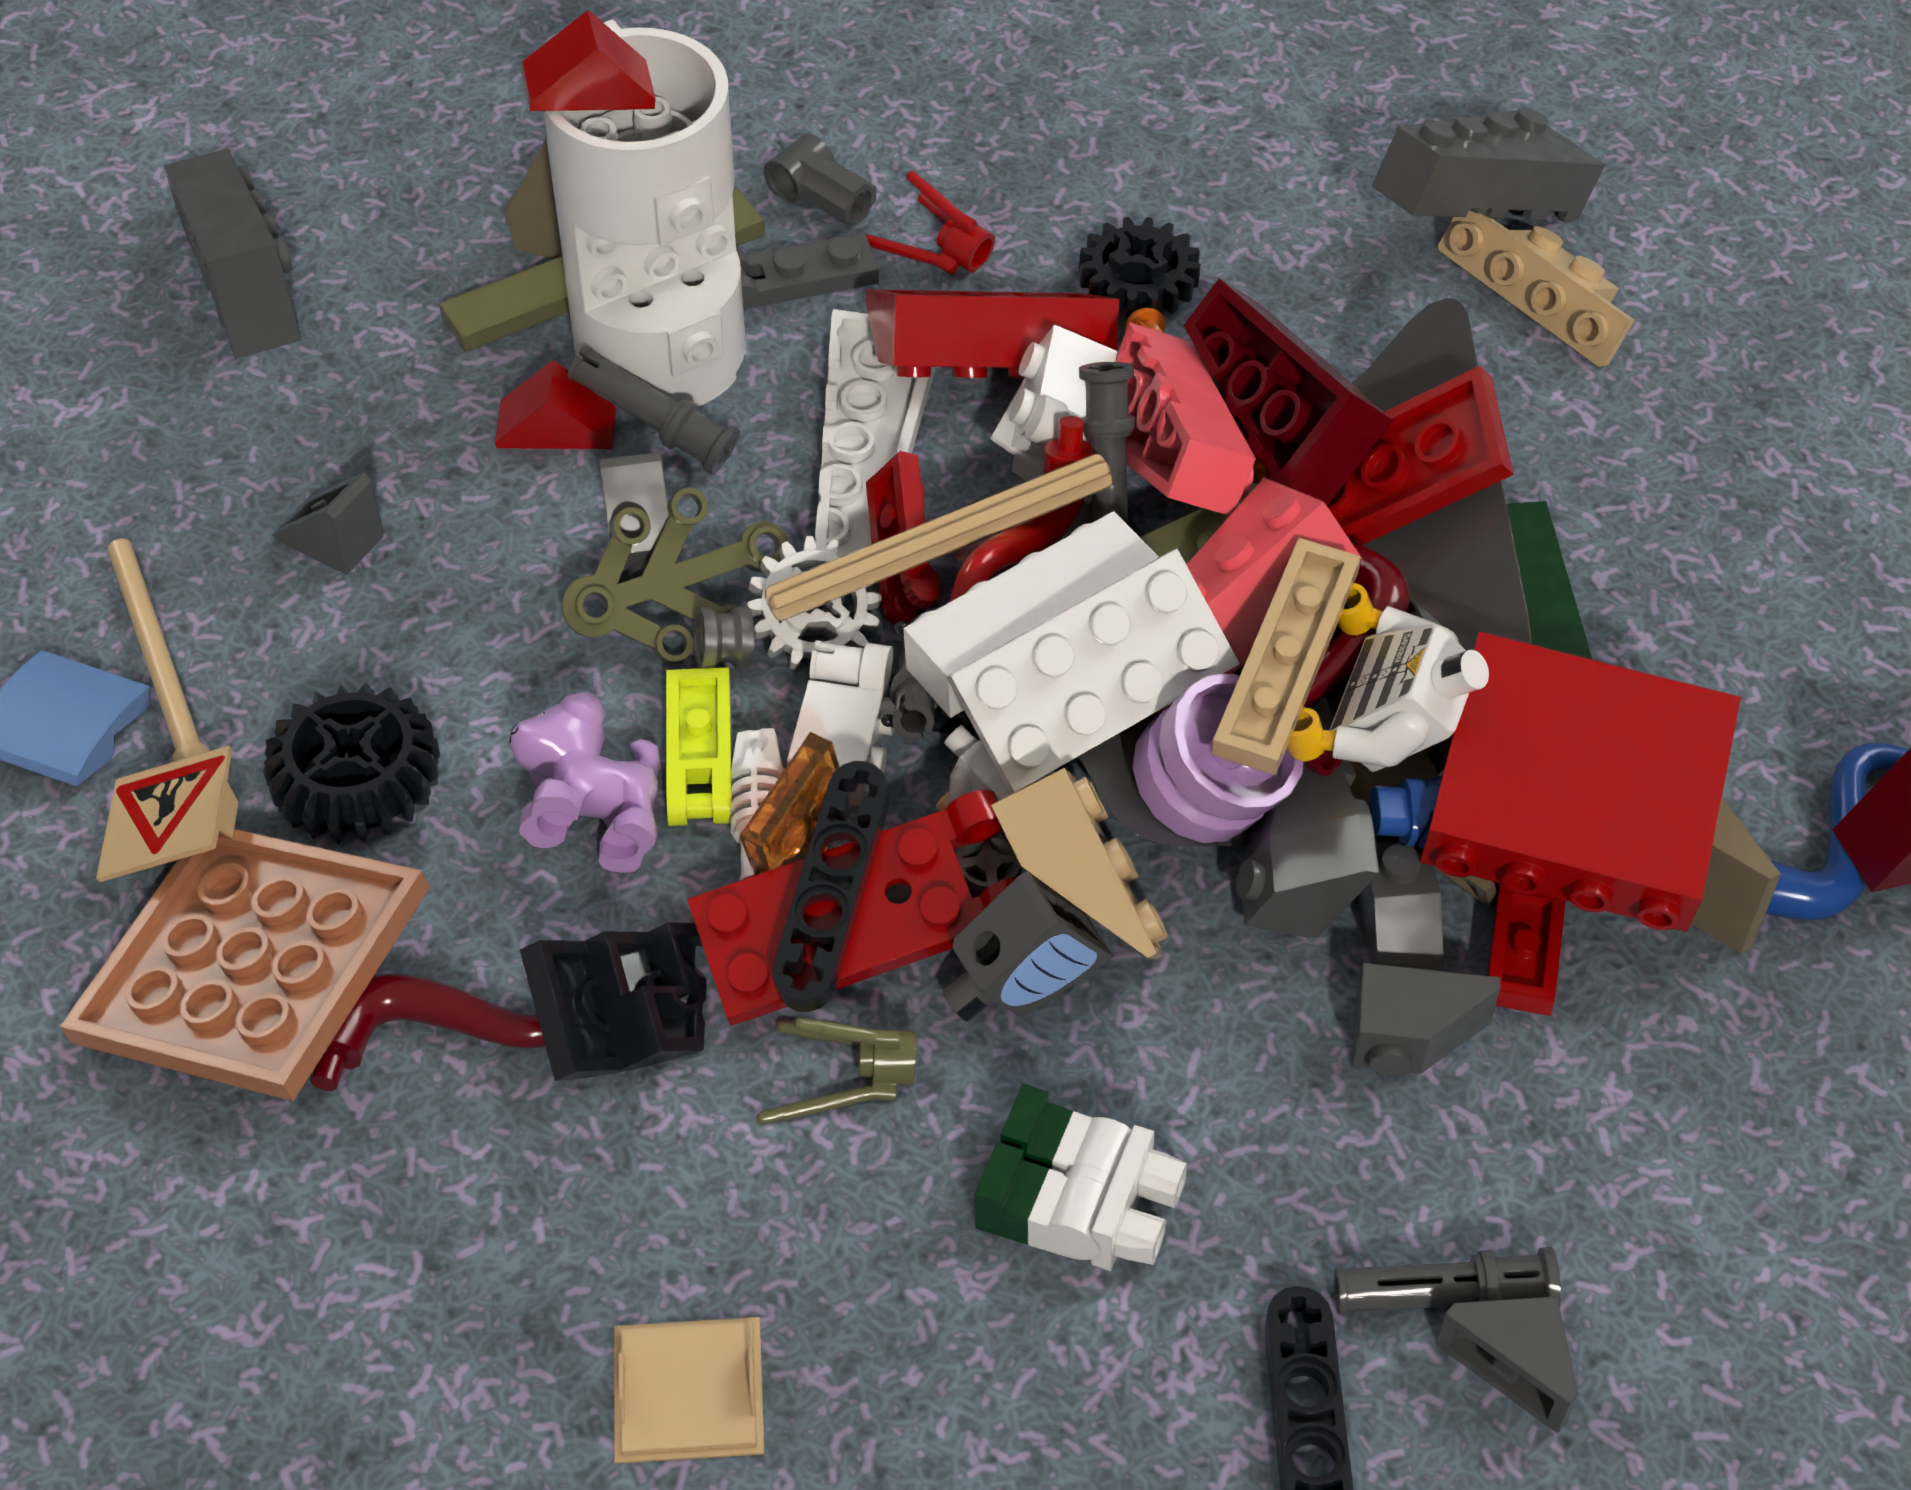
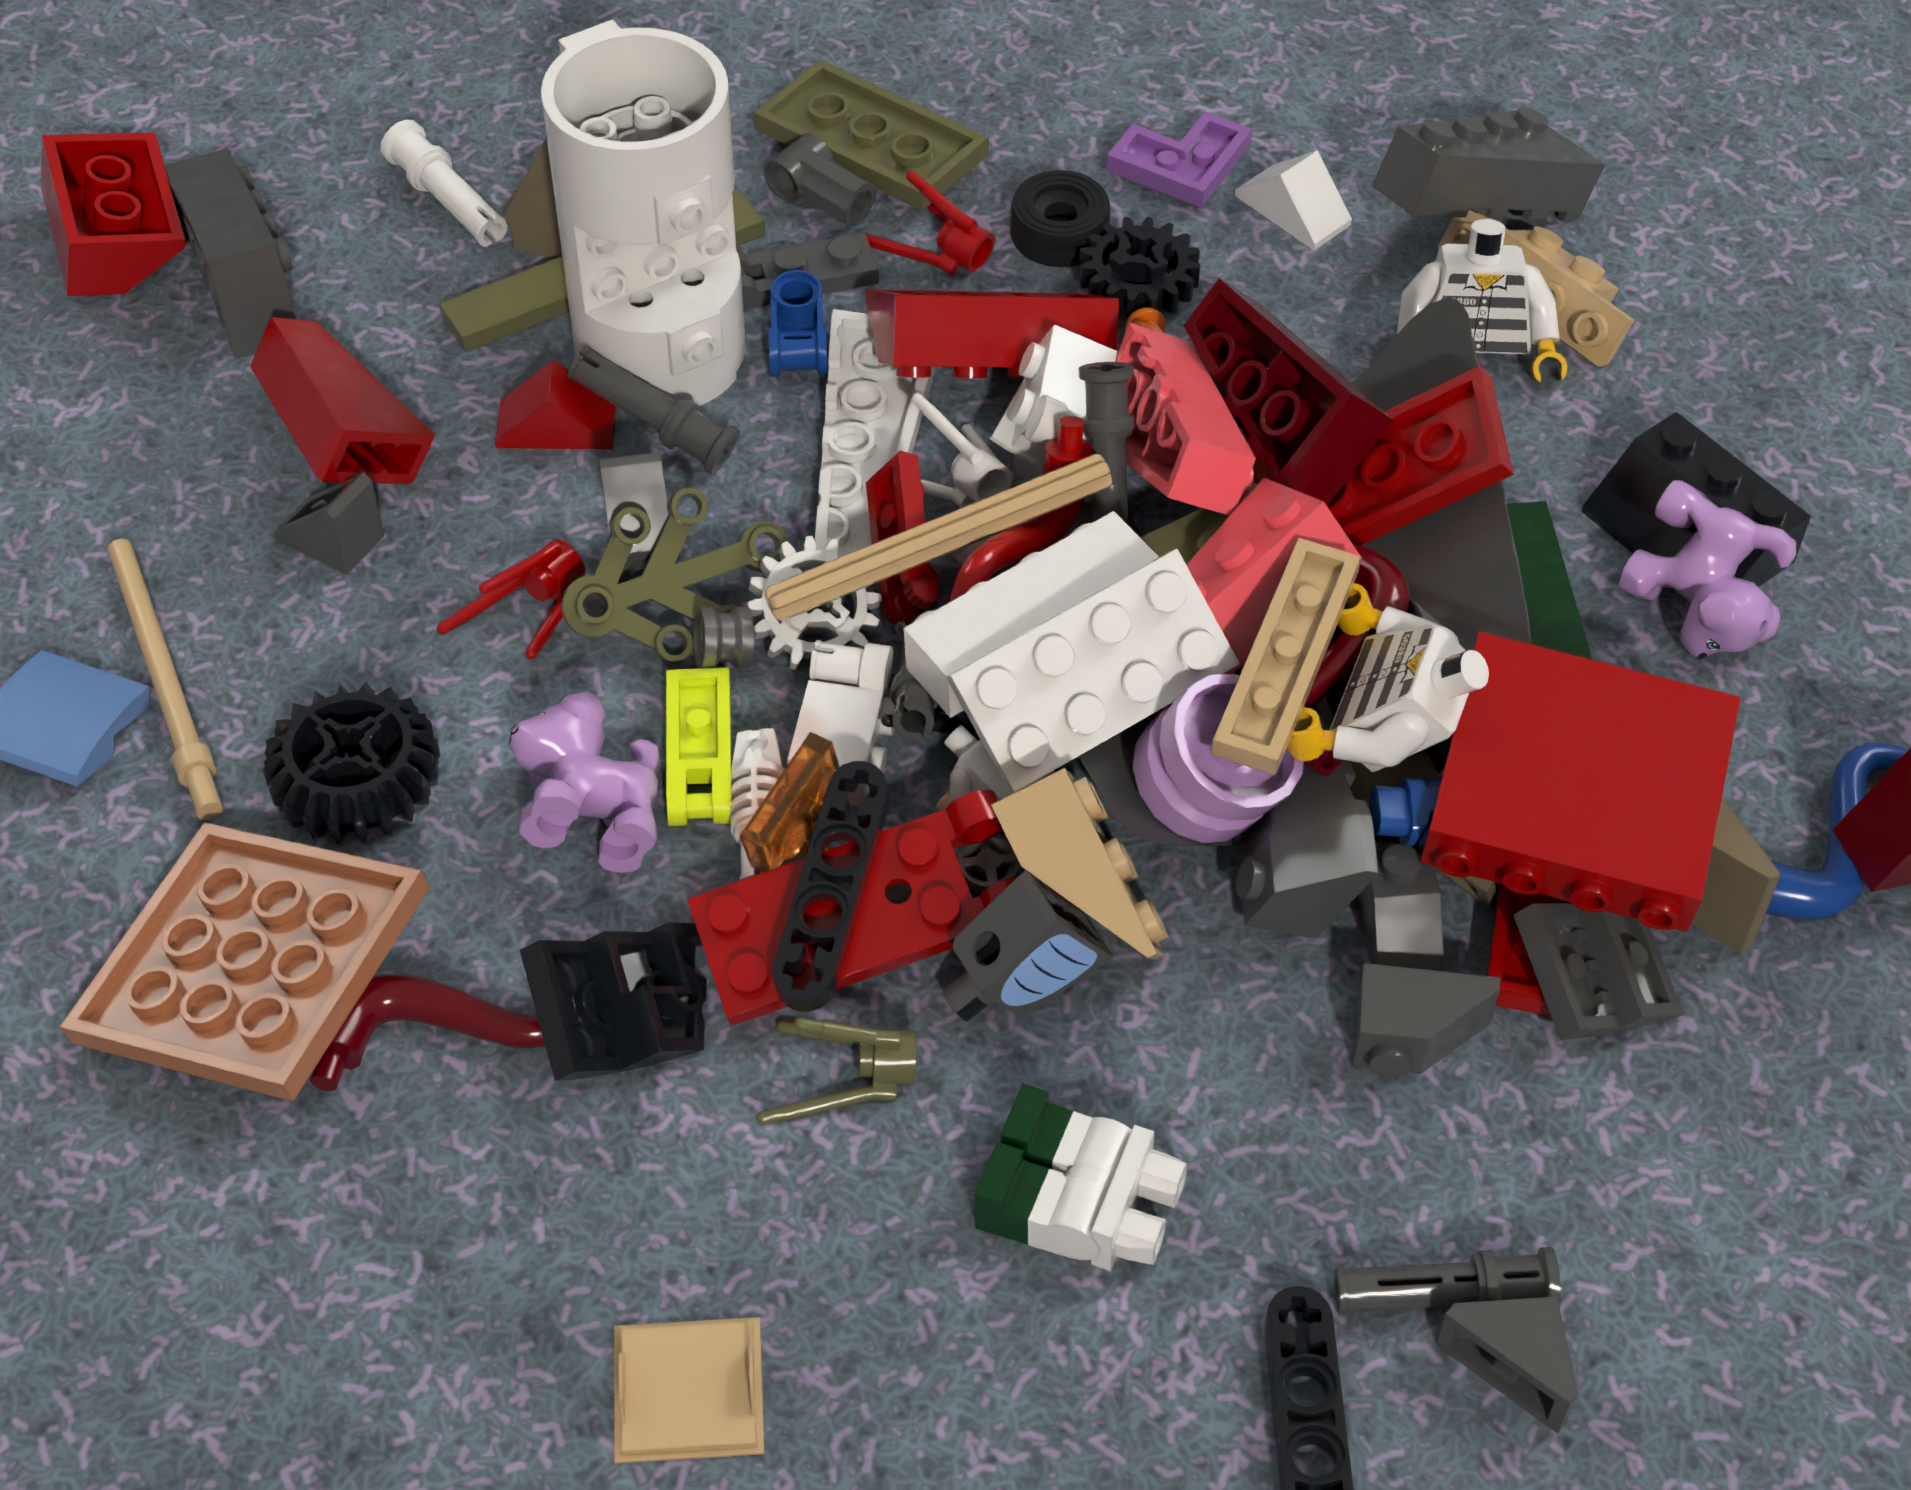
tan piece [96,745,239,882] -> none
red slope [522,10,656,111] -> none
none -> red slope [41,133,185,296]
none -> red slope [250,317,435,484]
none -> white pin [380,120,508,247]
none -> red plant [437,539,586,659]
none -> olive plate [753,59,989,211]
none -> blue piece [769,270,828,377]
none -> white plant [912,393,1014,508]
none -> black tyre [1010,170,1110,267]
none -> medium lavender plate [1106,111,1253,208]
none -> white slope [1235,150,1352,250]
none -> white torso [1396,219,1568,383]
none -> dark grey slope [1513,903,1683,1040]
none -> black slope [1581,412,1811,587]
none -> lavender animal [1618,480,1796,659]

